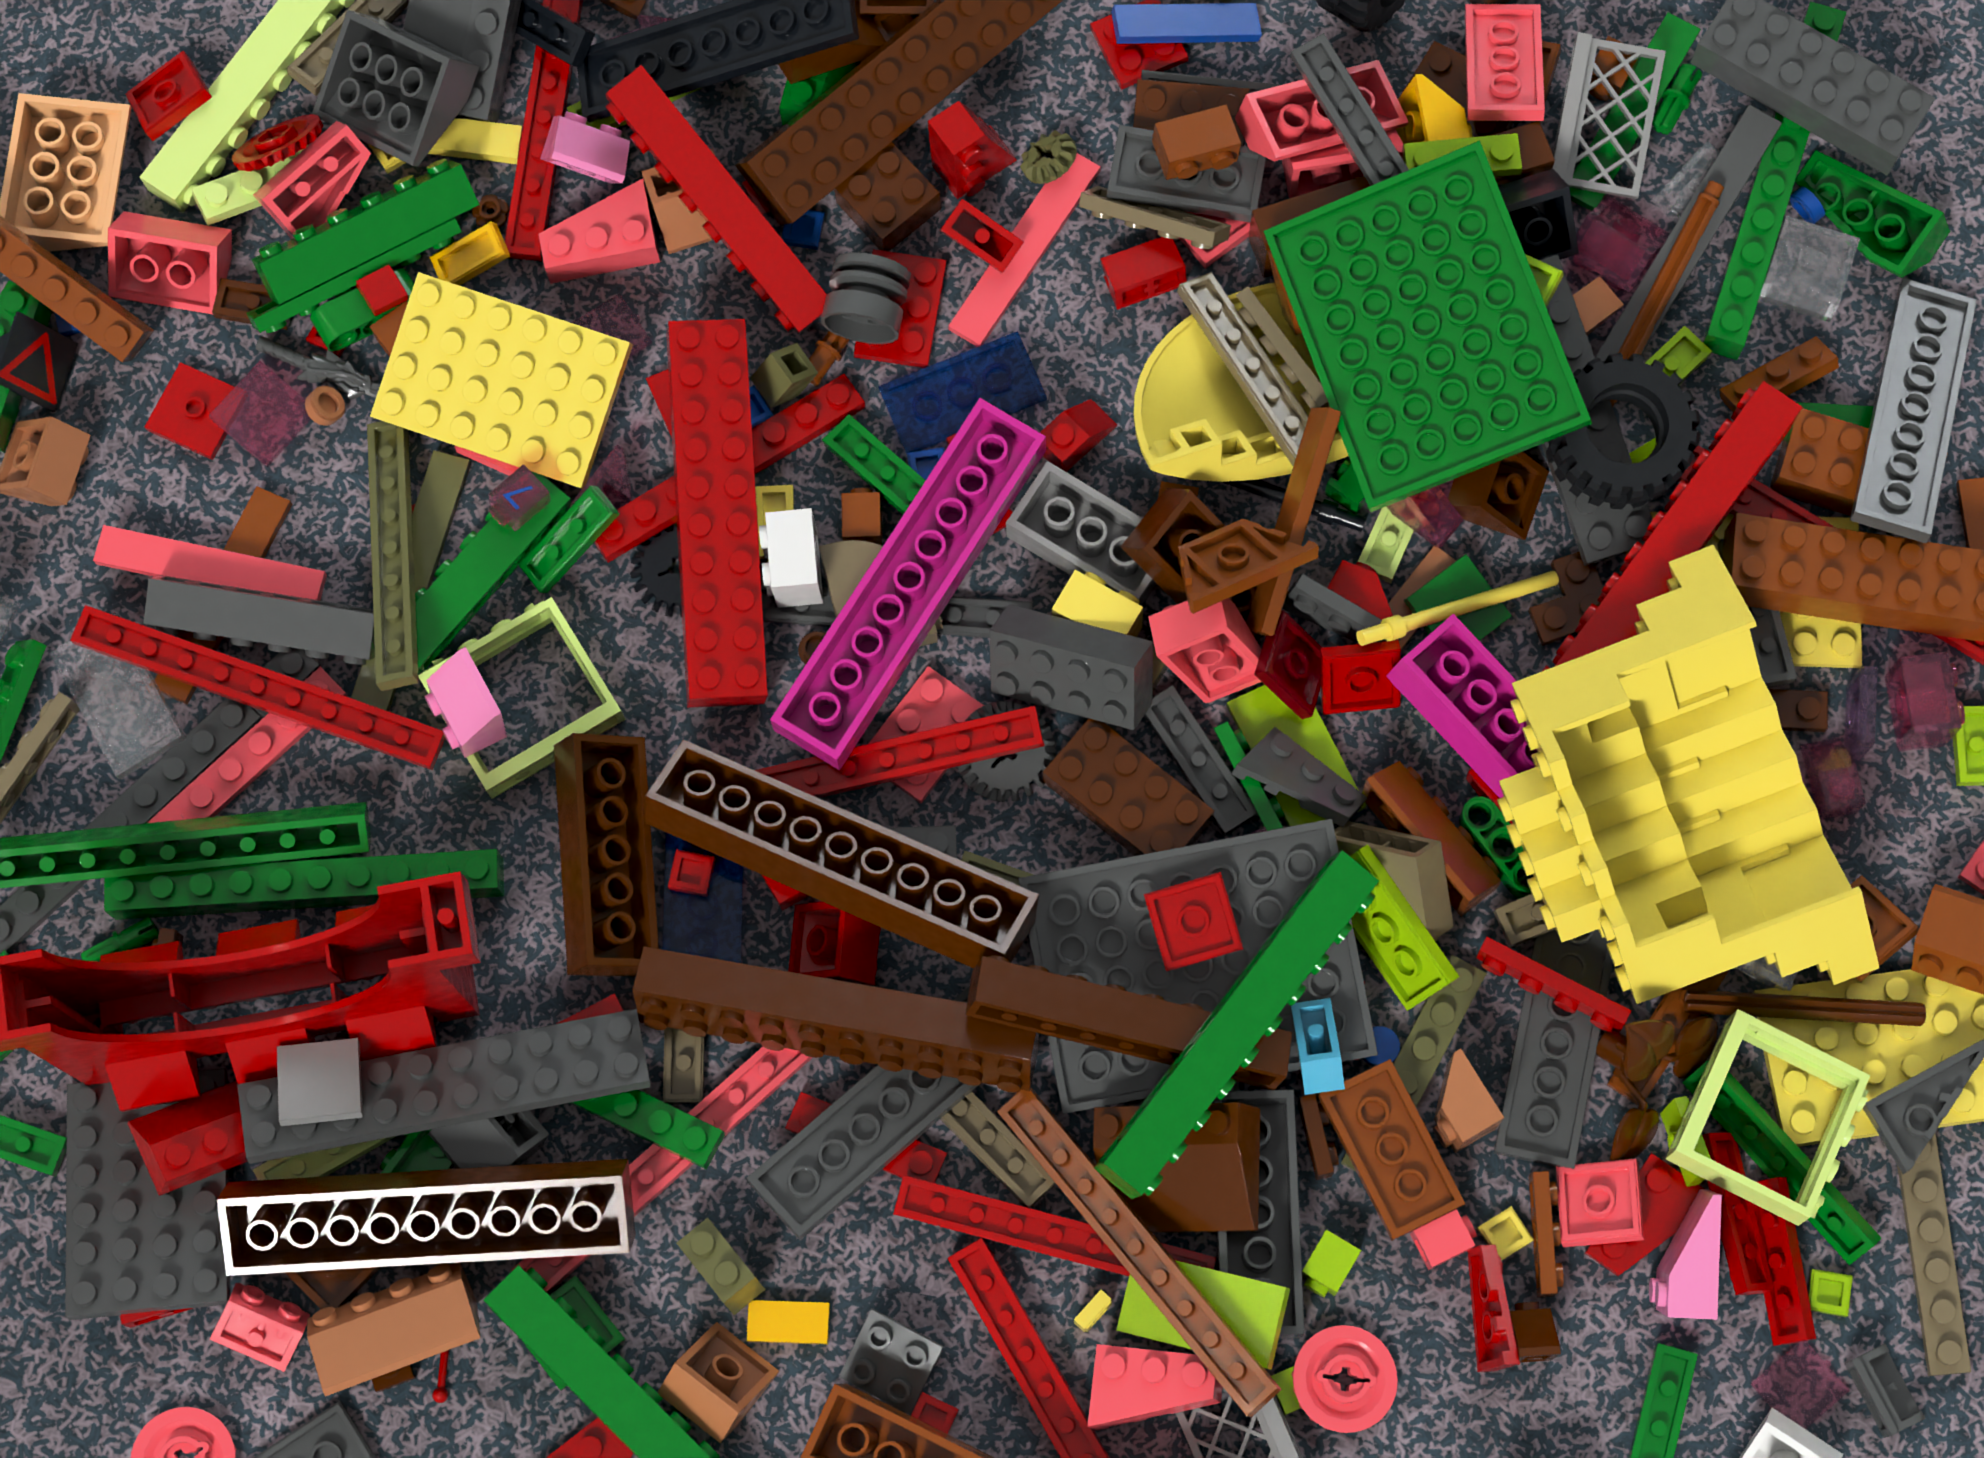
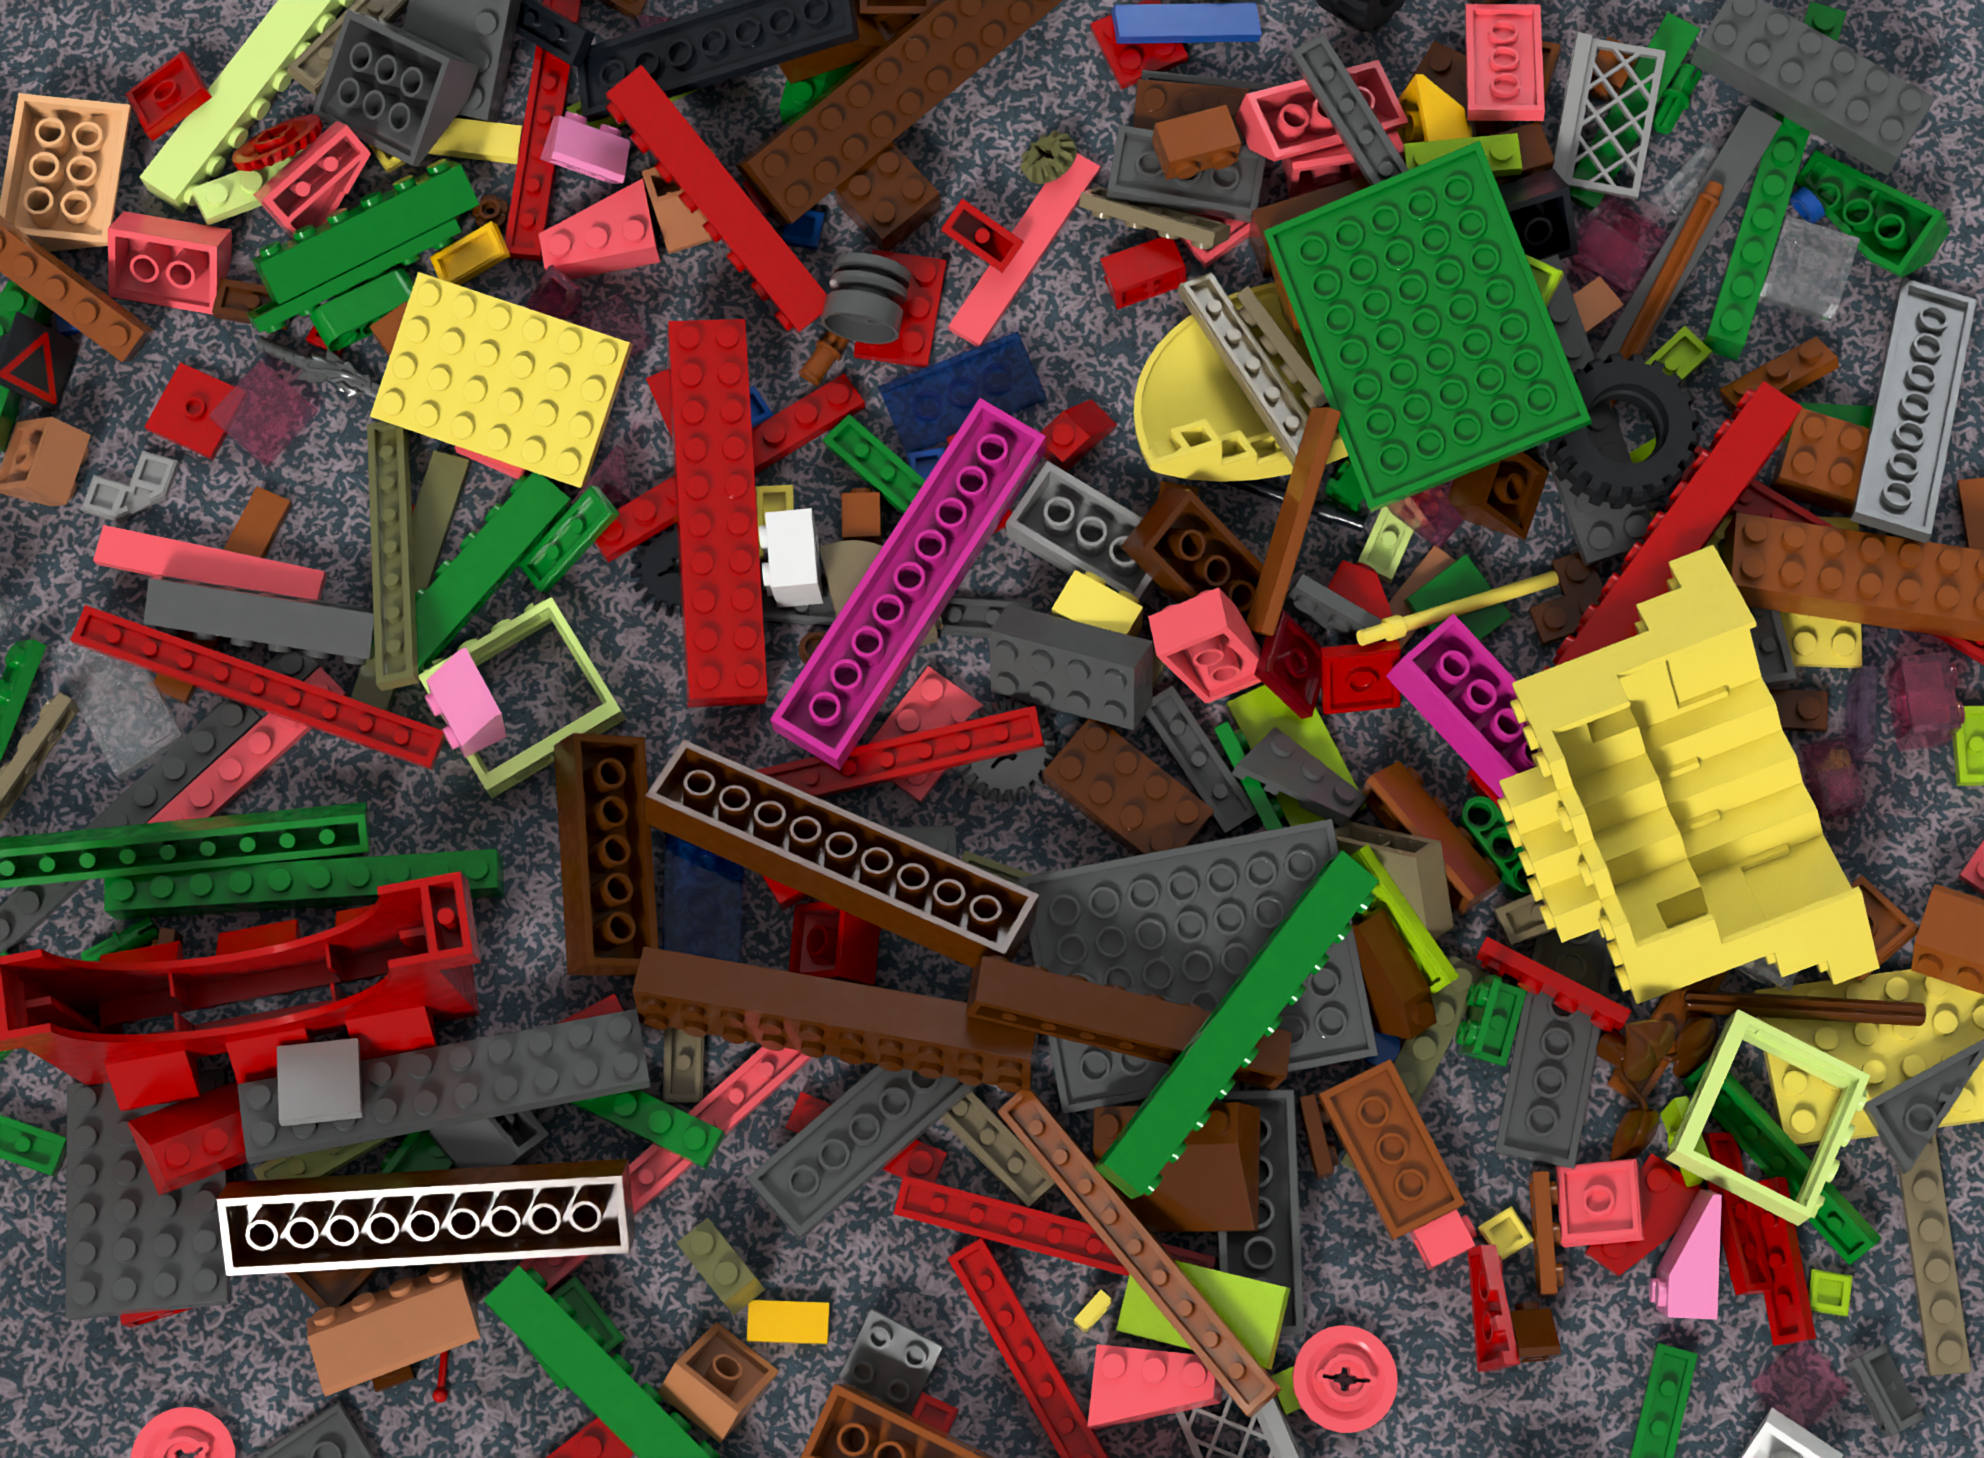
coral bracket [210,1283,310,1372] -> none
nougat tile [305,386,345,426] -> none
red tile [356,265,408,316] -> none
clear pink brick [488,464,550,532] -> none
red tile [668,849,716,897] -> none
olive brick [750,343,818,408] -> none
red wedge [928,101,1017,199] -> none
red plate [1143,872,1243,972] -> none
dark orange wing [1178,519,1319,614] -> none
medium azure slope [1291,998,1345,1095] -> none
lime brick [1302,1230,1362,1297] -> none
nougat slope [1433,1048,1504,1153] -> none
none -> light grey tile [81,450,180,522]
none -> clear pink slope [525,265,583,321]
none -> reddish brown slope [1352,908,1437,1040]
none -> green bracket [1455,975,1527,1067]

